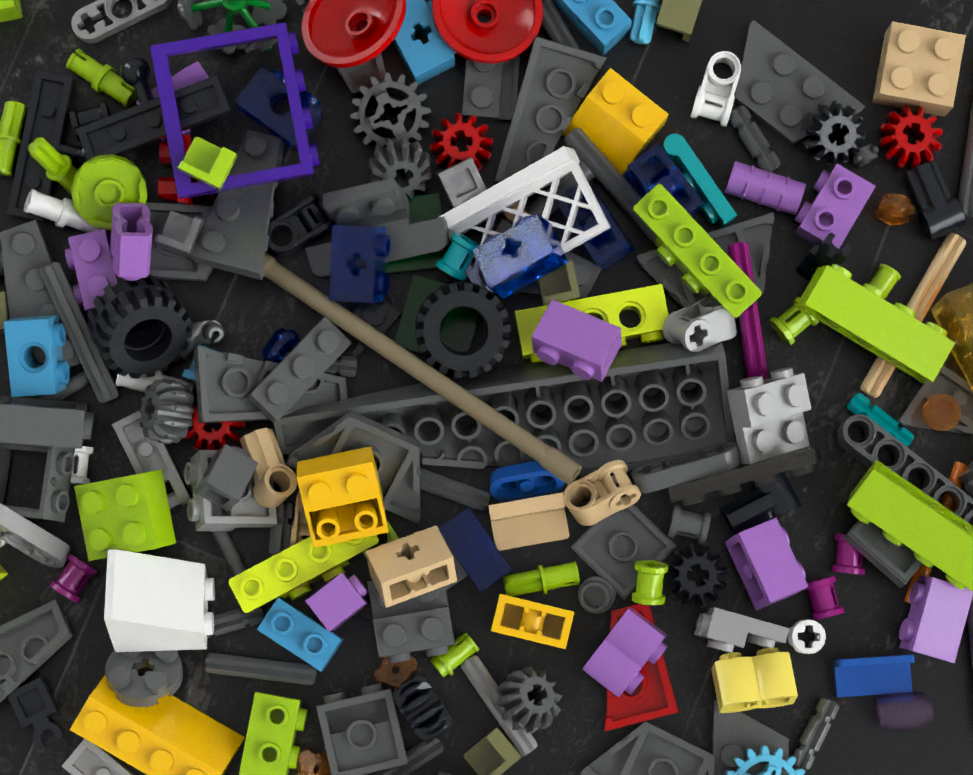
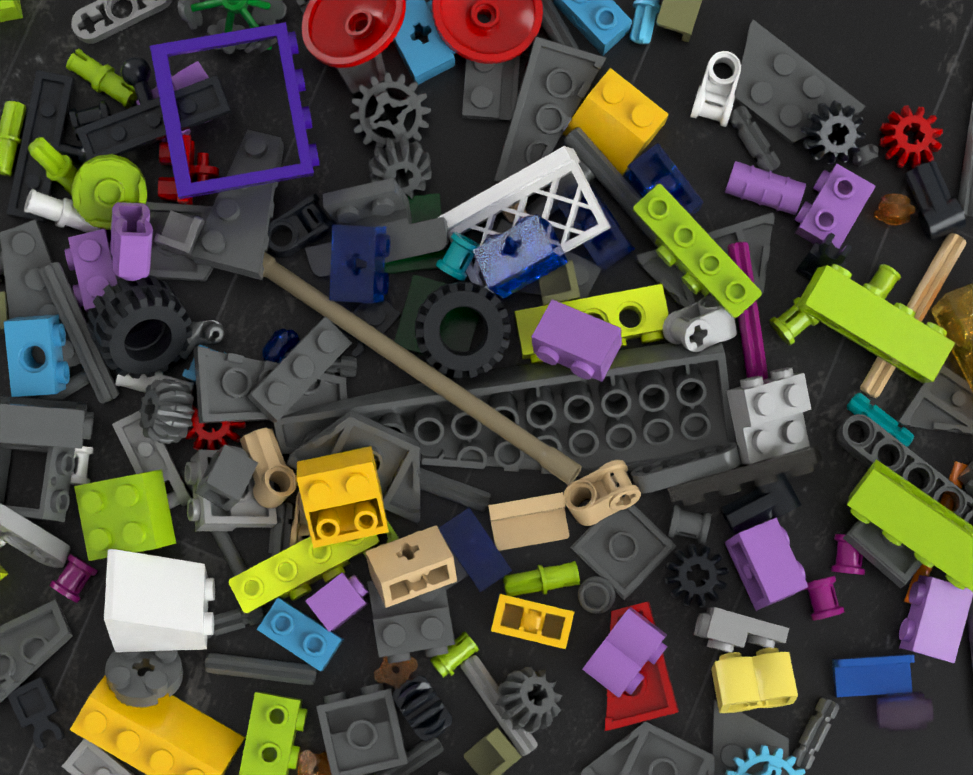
lime panel [178,137,237,191] -> none
clear blue brick [235,66,324,152] -> none
red gear [430,113,493,172] -> none
flat silver panel [434,157,487,208] -> none
blue plate [490,461,564,503] -> none
lime bush [631,560,668,605] -> none
teal plate [661,134,737,229] -> none
white bush [787,620,826,654] -> none
tan brick [872,21,966,117] -> none
clear orange plate [922,393,961,431] -> none

